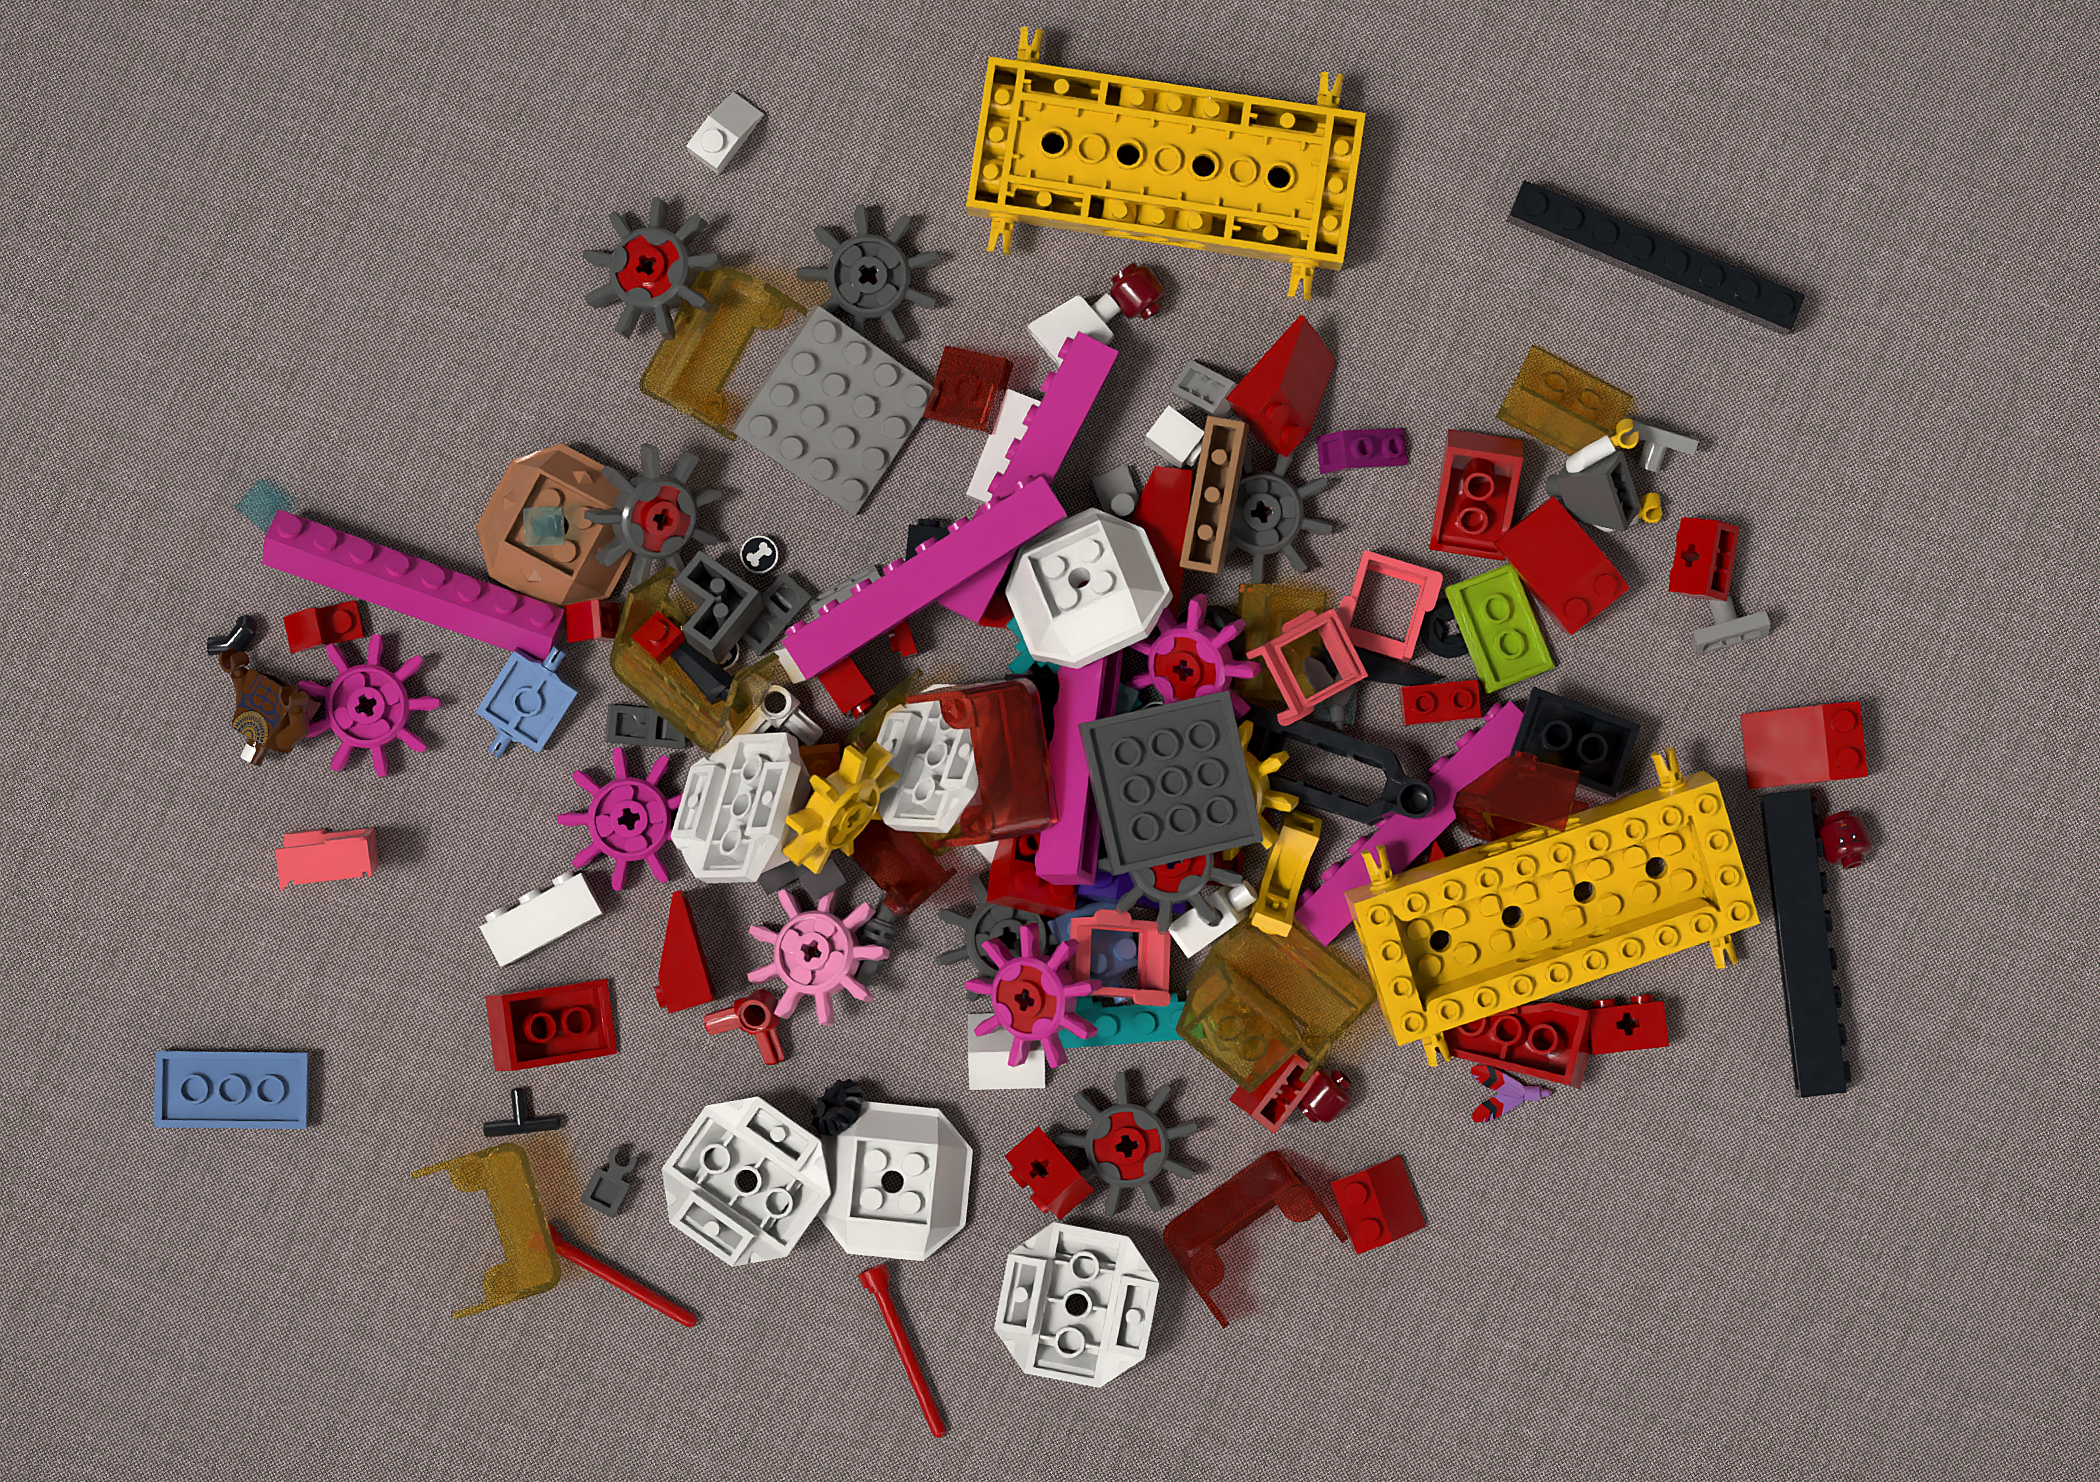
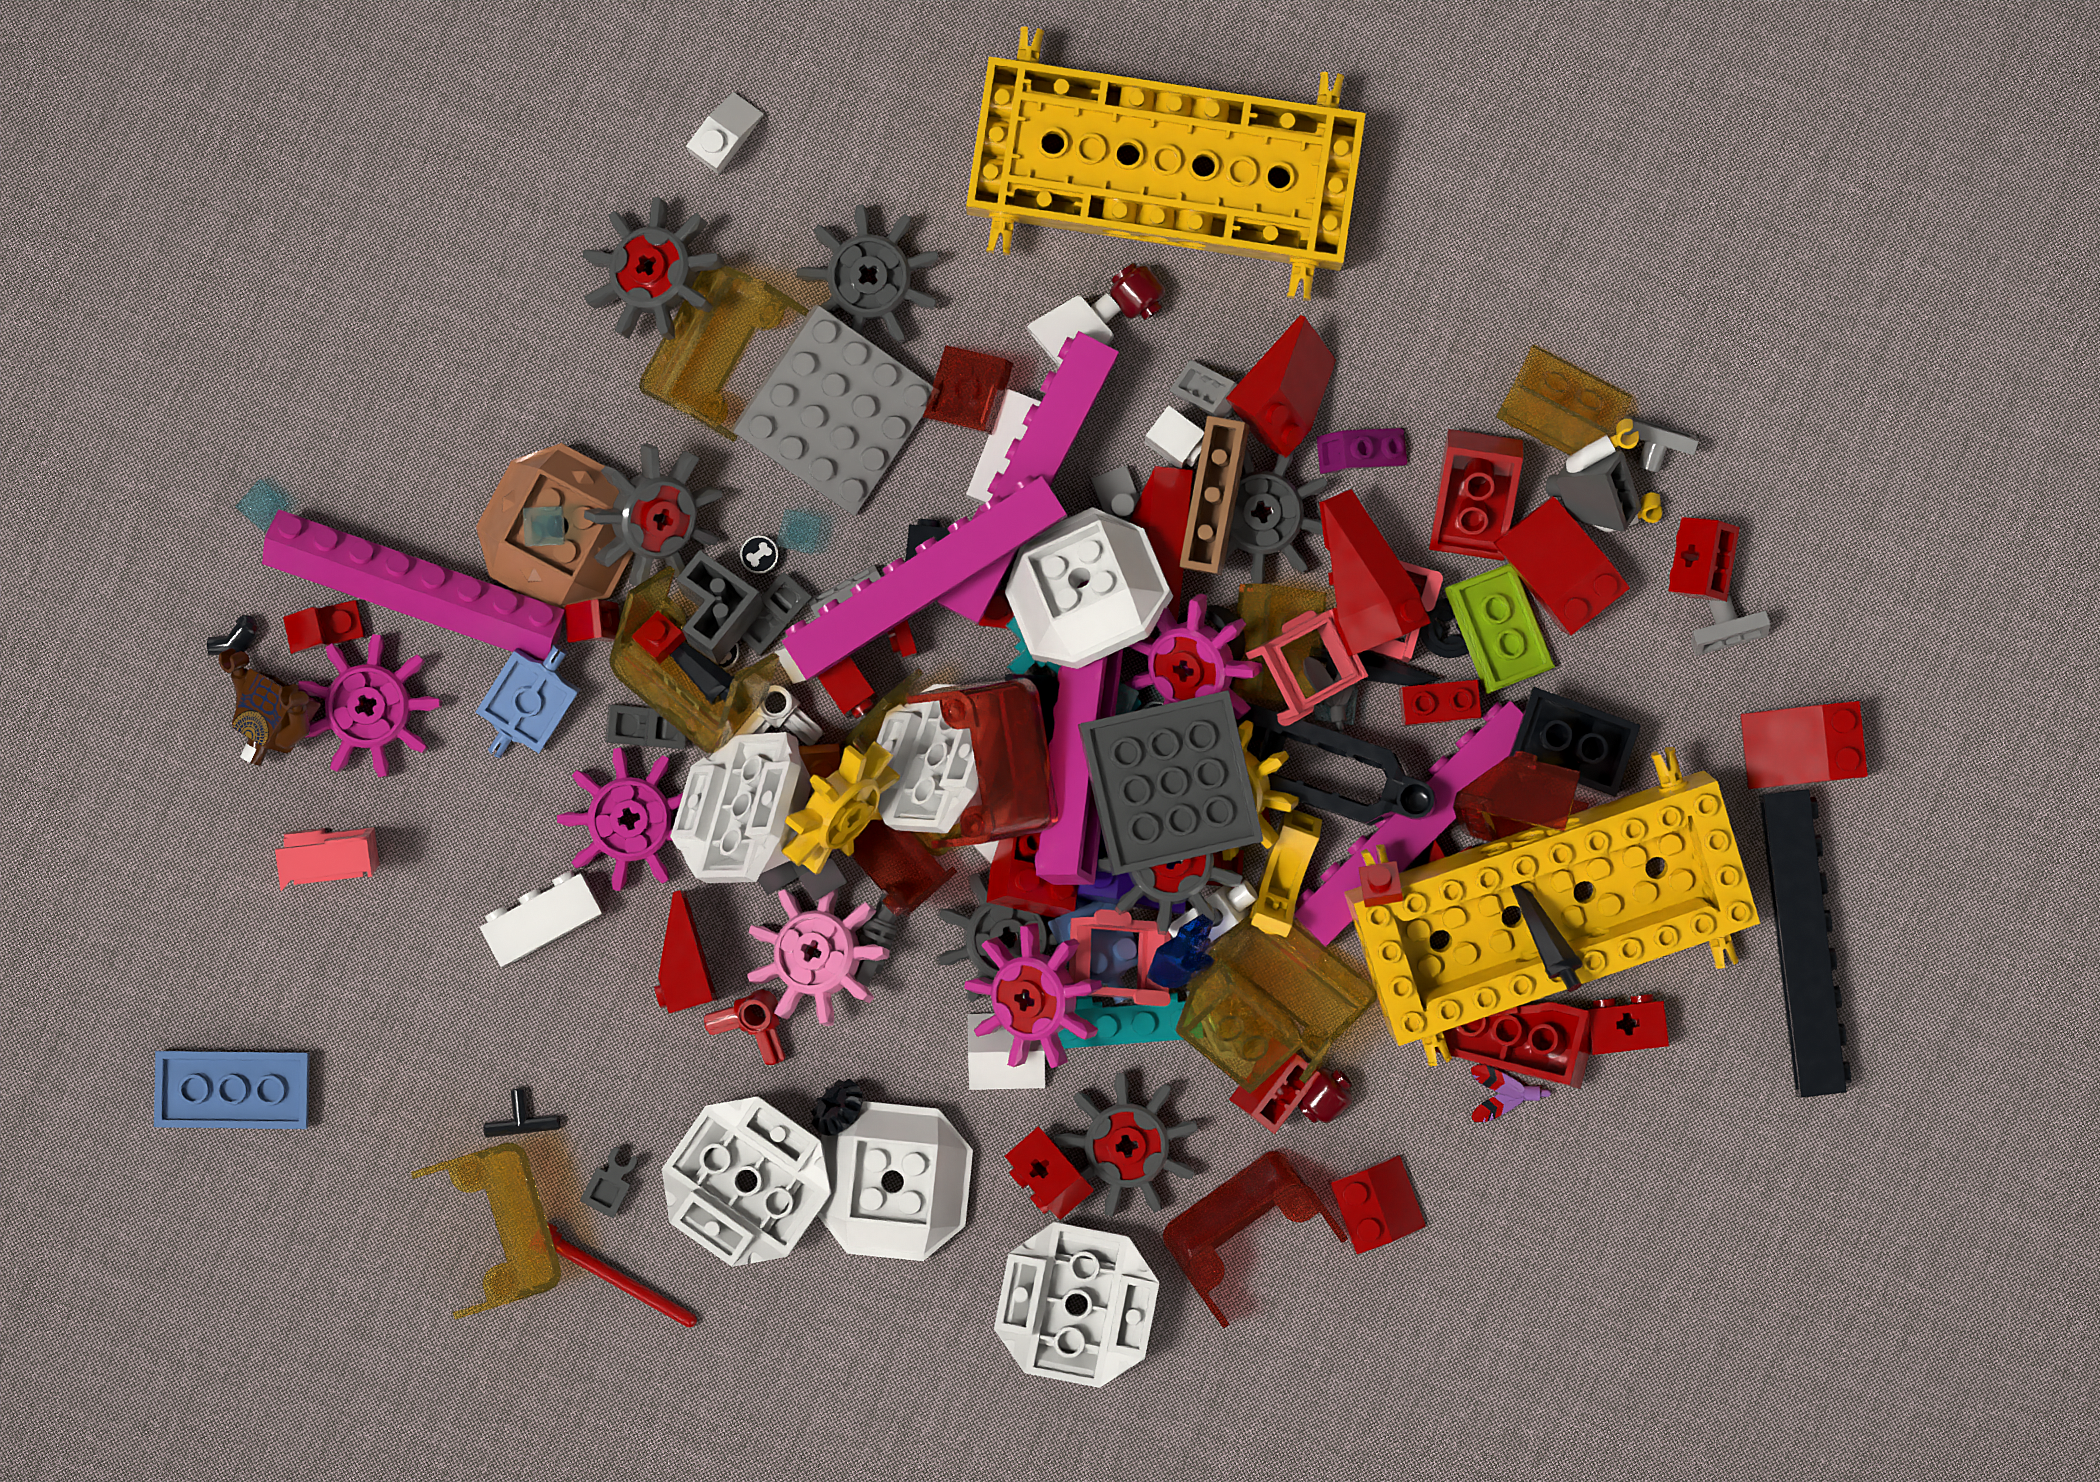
red slope [485,979,617,1071] -> none
red piece [857,1263,946,1438] -> none
black brick [1506,180,1805,336] -> none
dark red head [1818,811,1874,870] -> none
none -> clear light blue plate [776,509,822,556]
none -> clear blue brick [1147,914,1215,988]
none -> red wedge [1319,489,1431,657]
none -> red plate [1358,861,1403,908]
none -> black bar [1511,884,1583,992]

